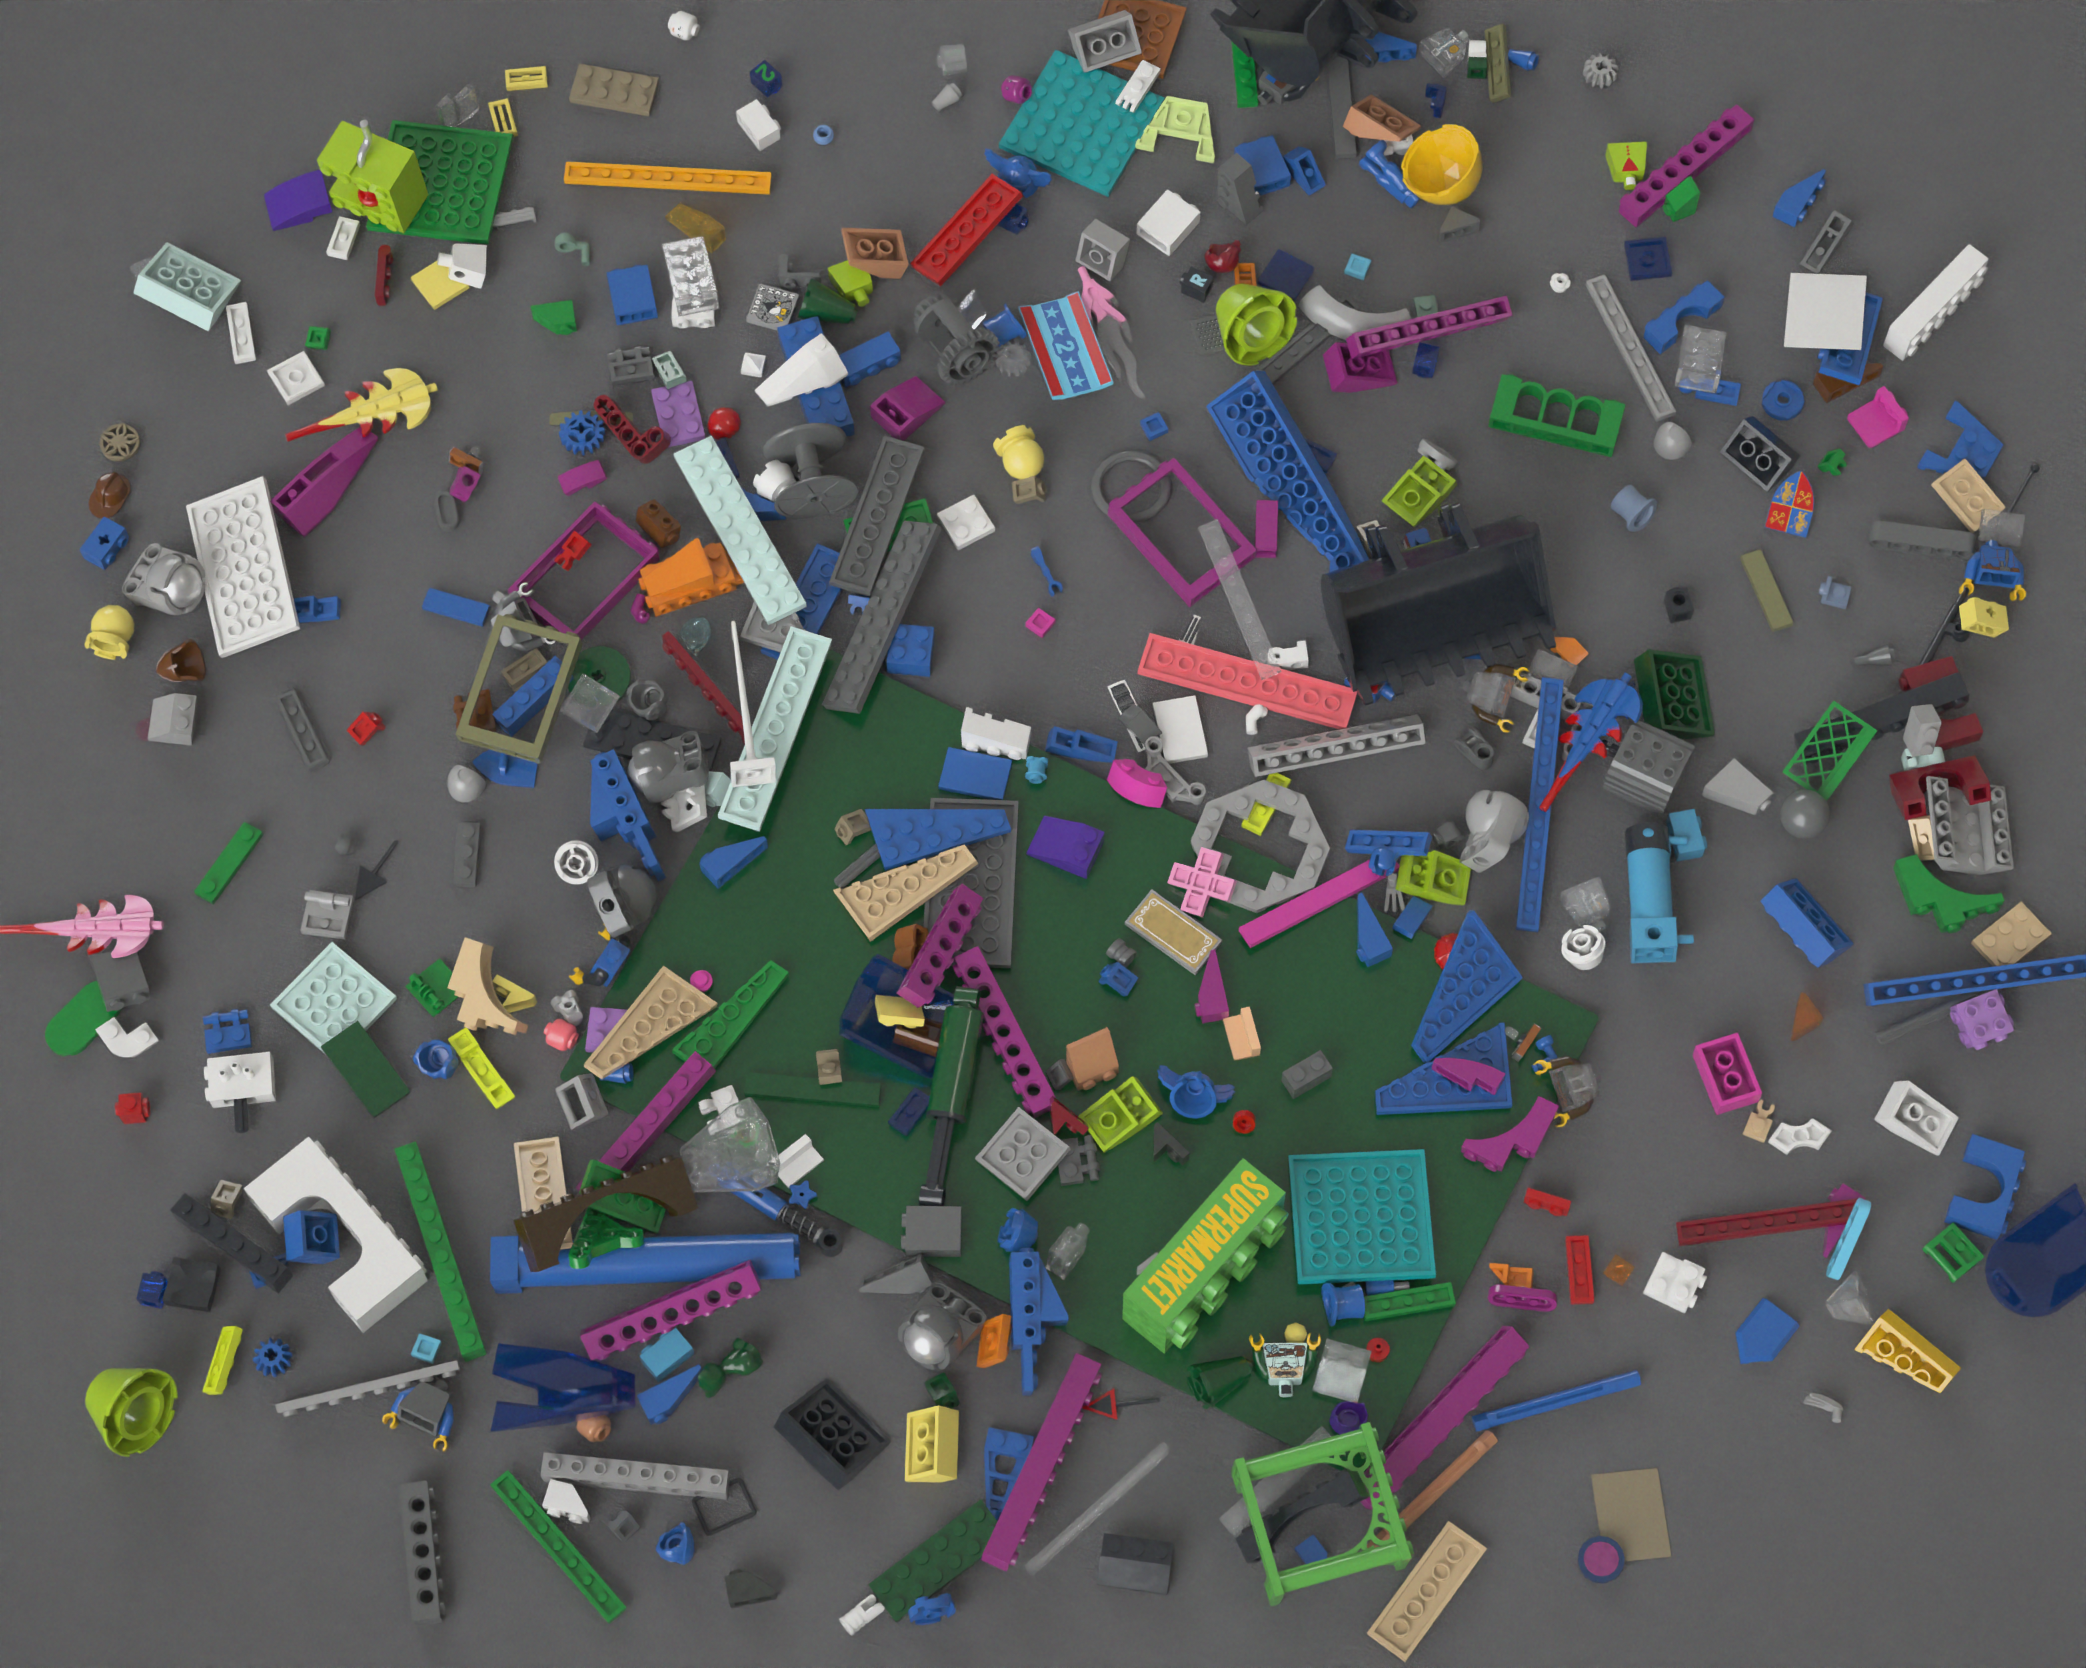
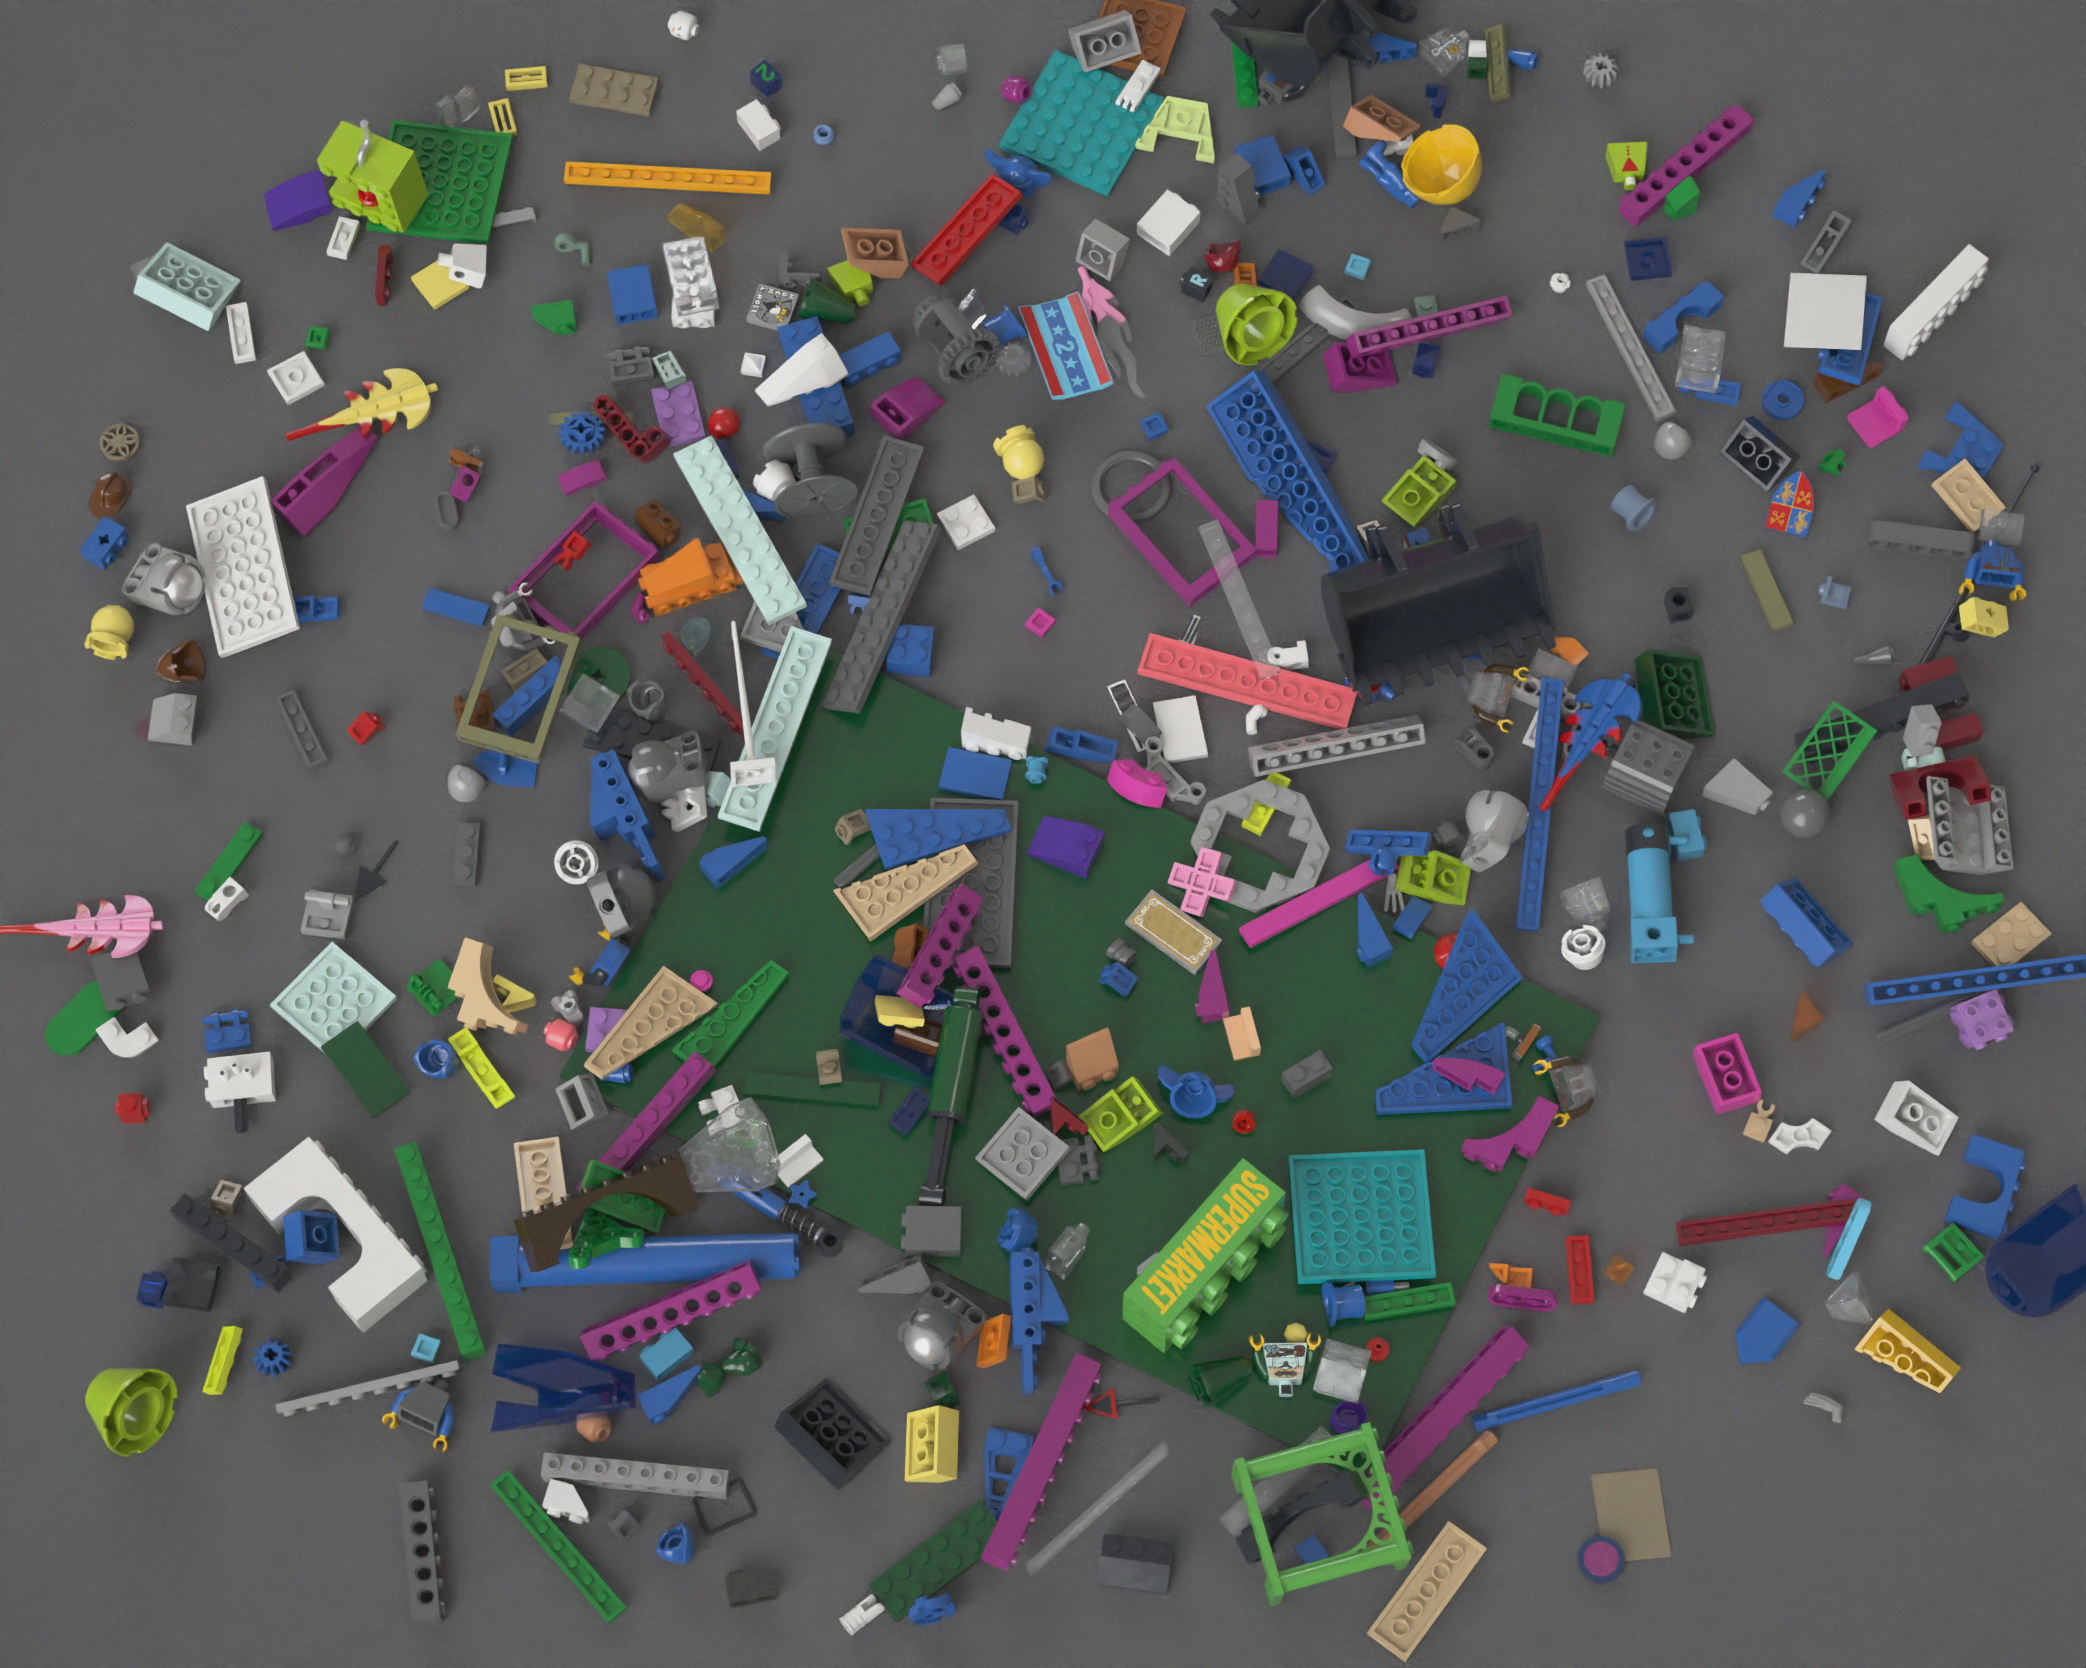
none -> white leg [205,877,249,921]

